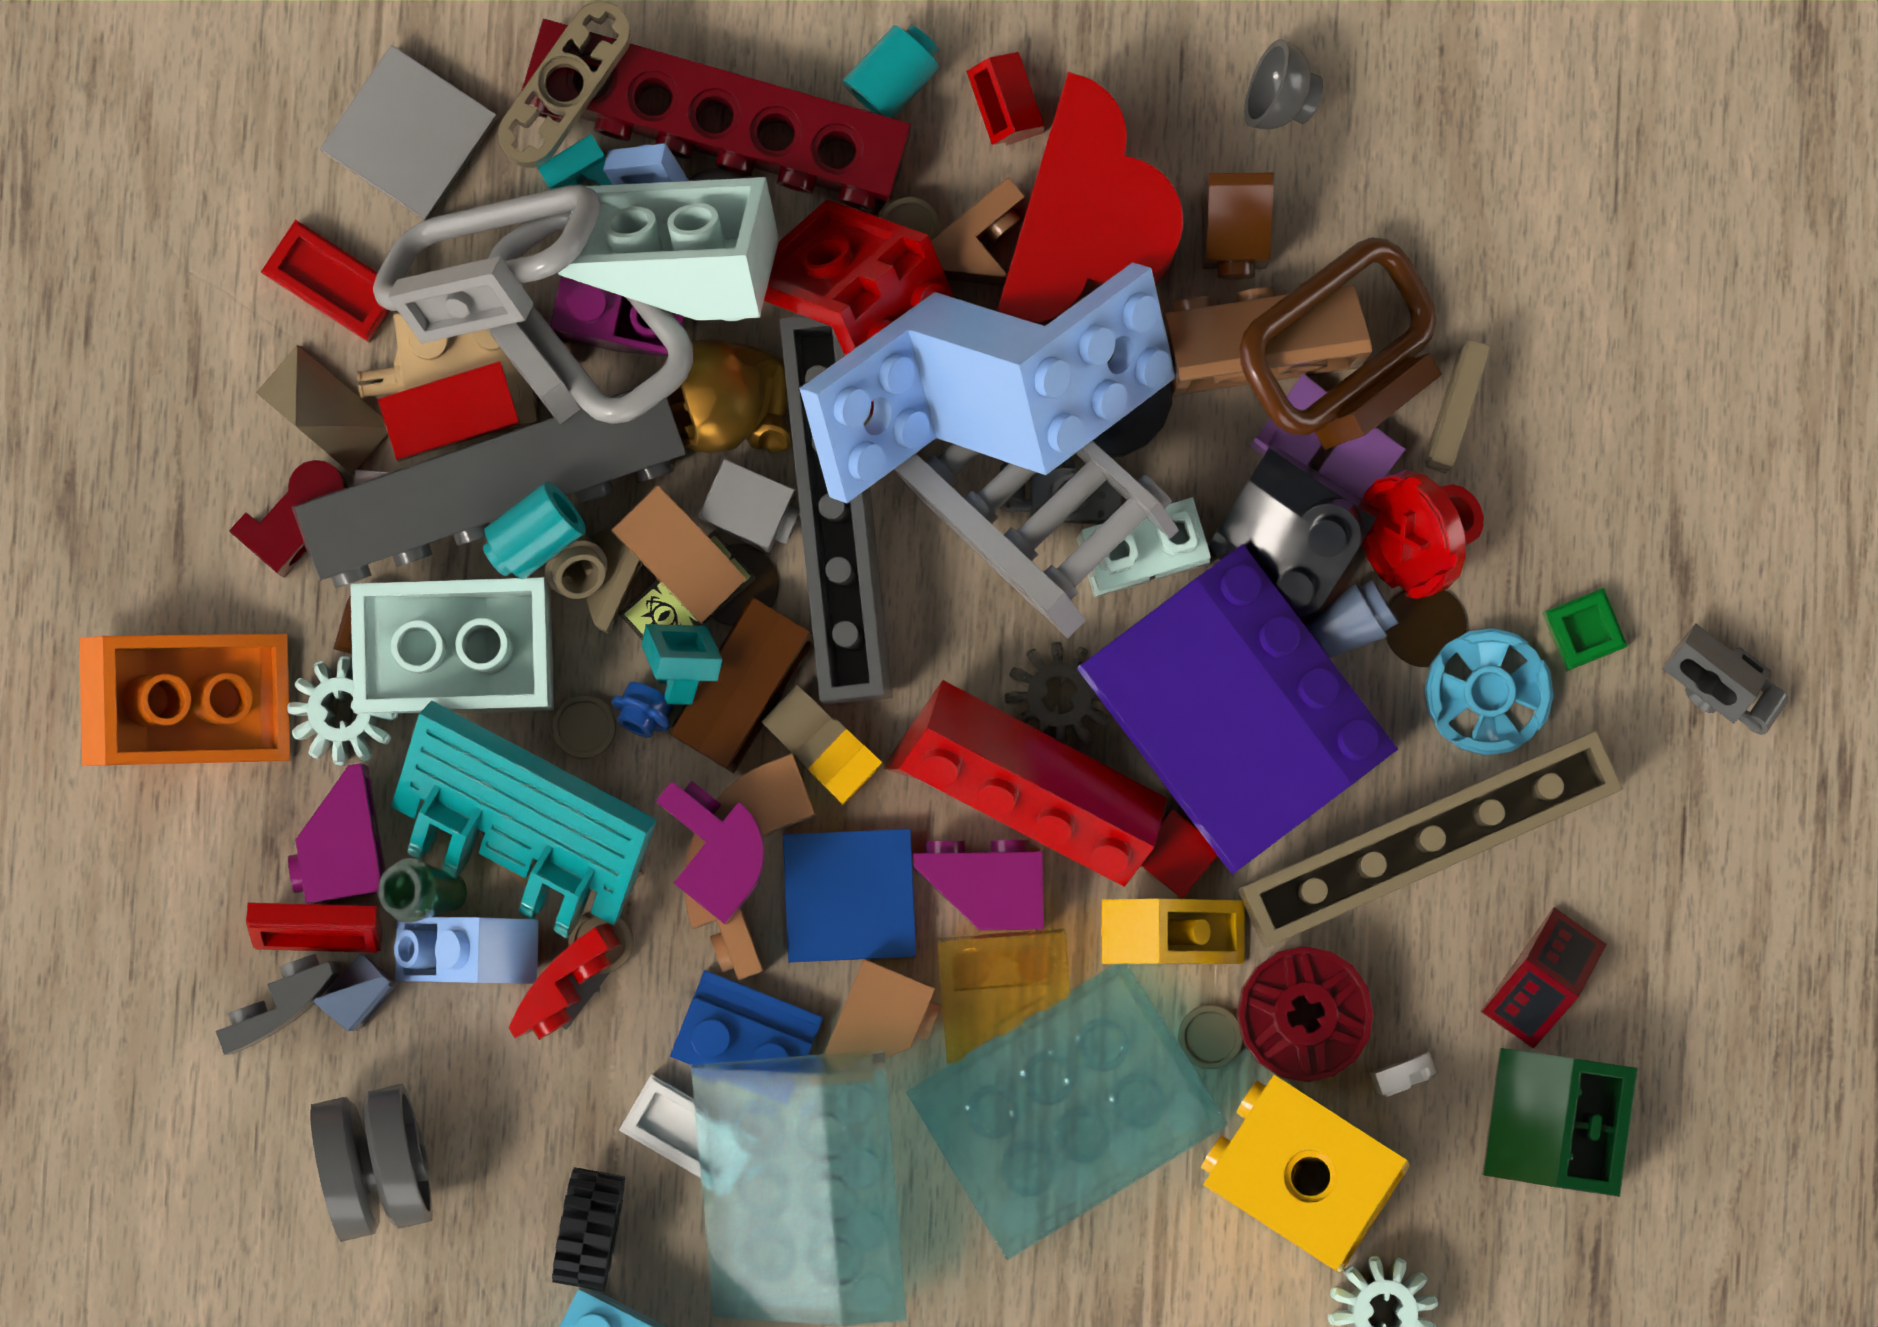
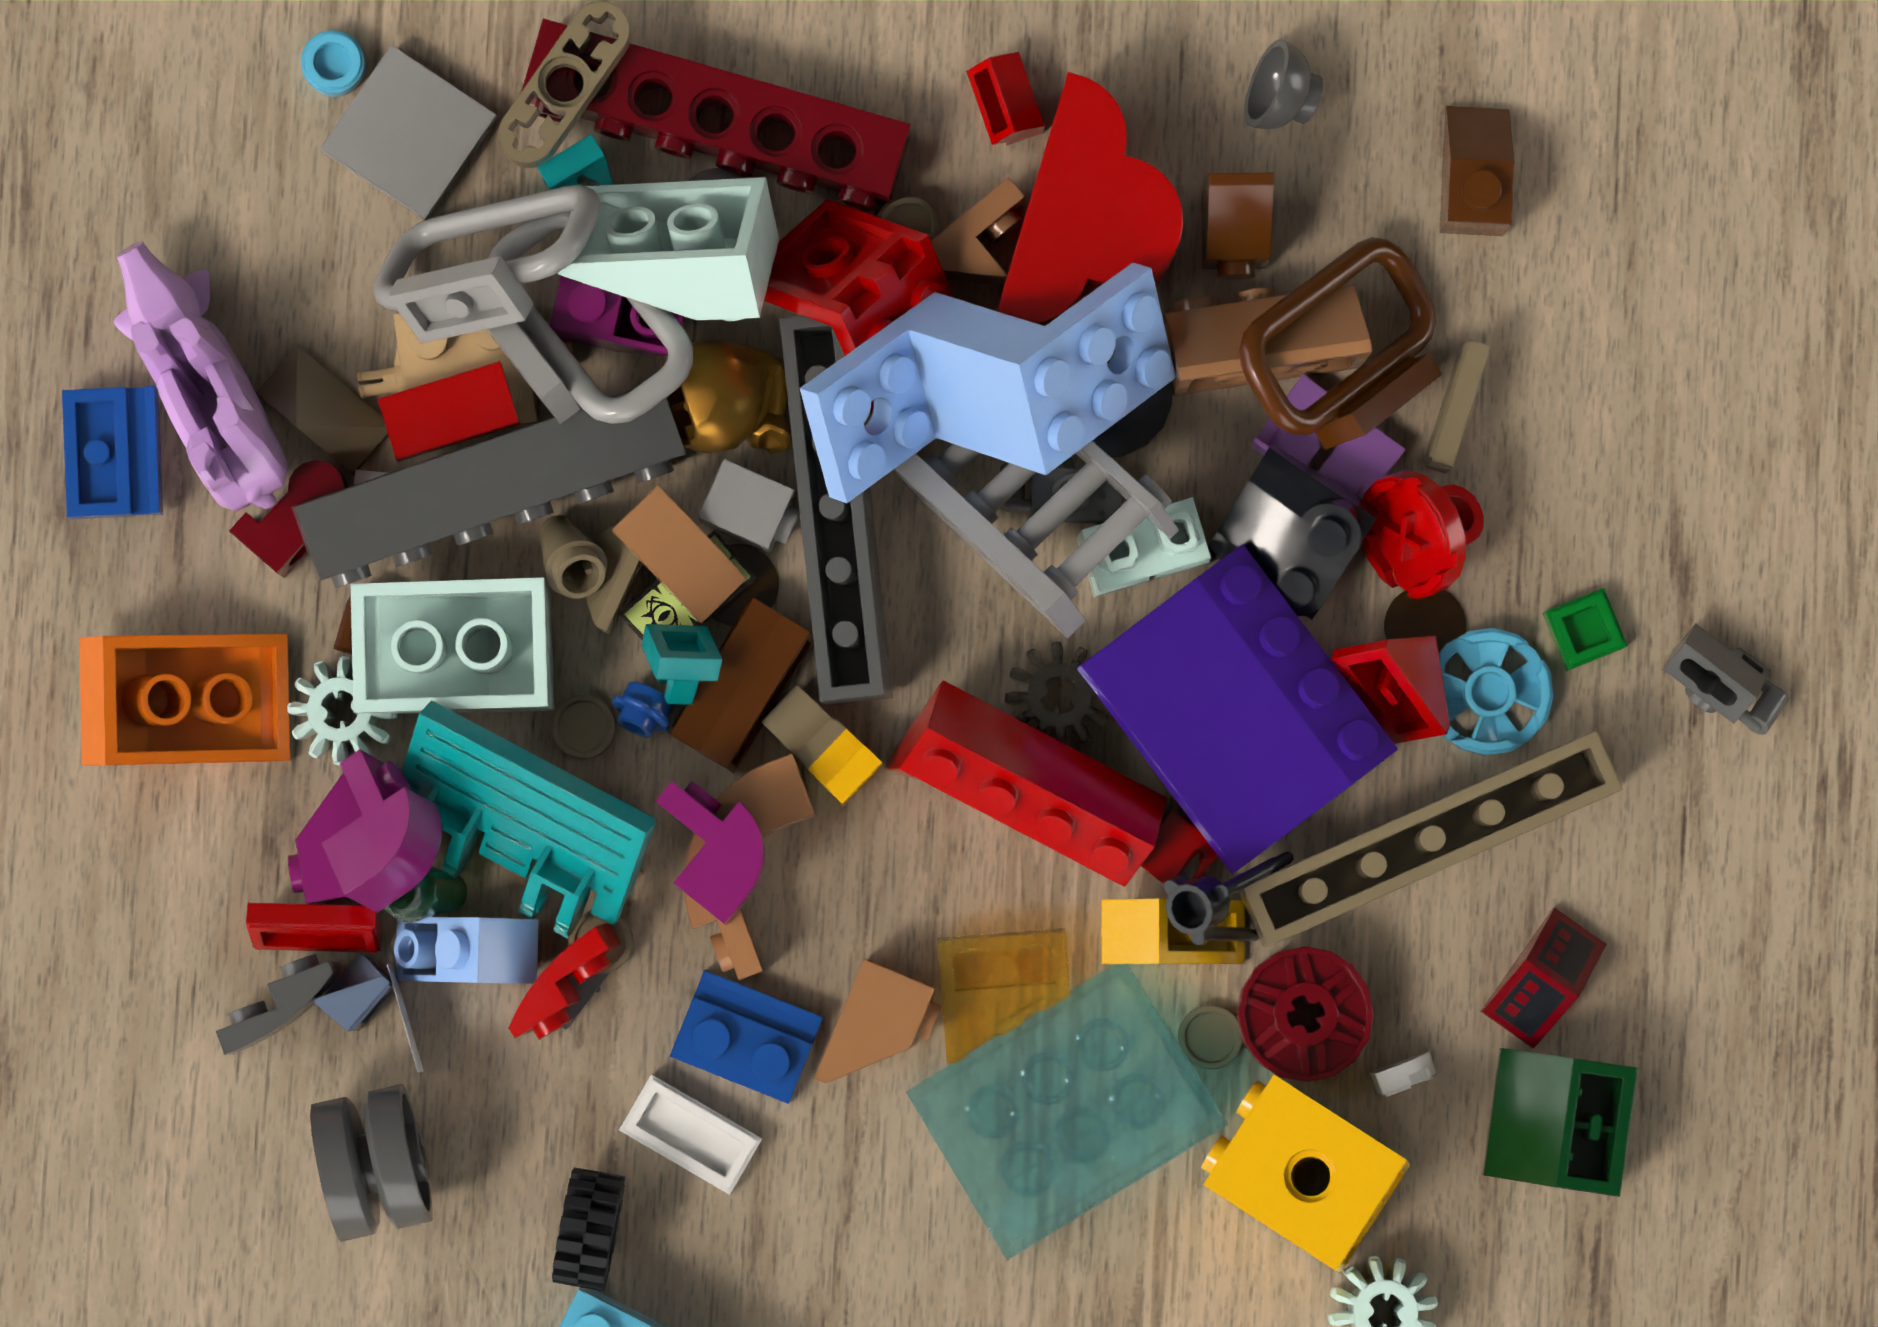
red tile [261,219,391,343] -> none
teal brick [483,481,586,579] -> none
light blue plate [603,143,689,185] -> none
clear light blue slope [691,1050,907,1326] -> none
blue tile [783,829,916,963] -> none
teal brick [842,24,940,119] -> none
magenta slope [913,840,1044,931] -> none
sand blue cone [1306,579,1399,658] -> none
none -> blue plate [62,386,163,520]
none -> lavender animal [114,241,288,512]
none -> medium azure tile [301,30,367,97]
none -> magenta brick [321,749,442,913]
none -> white sticker [387,964,424,1073]
none -> black plant [1164,850,1294,945]
none -> red slope [1331,636,1450,744]
none -> reddish brown slope [1439,106,1515,236]

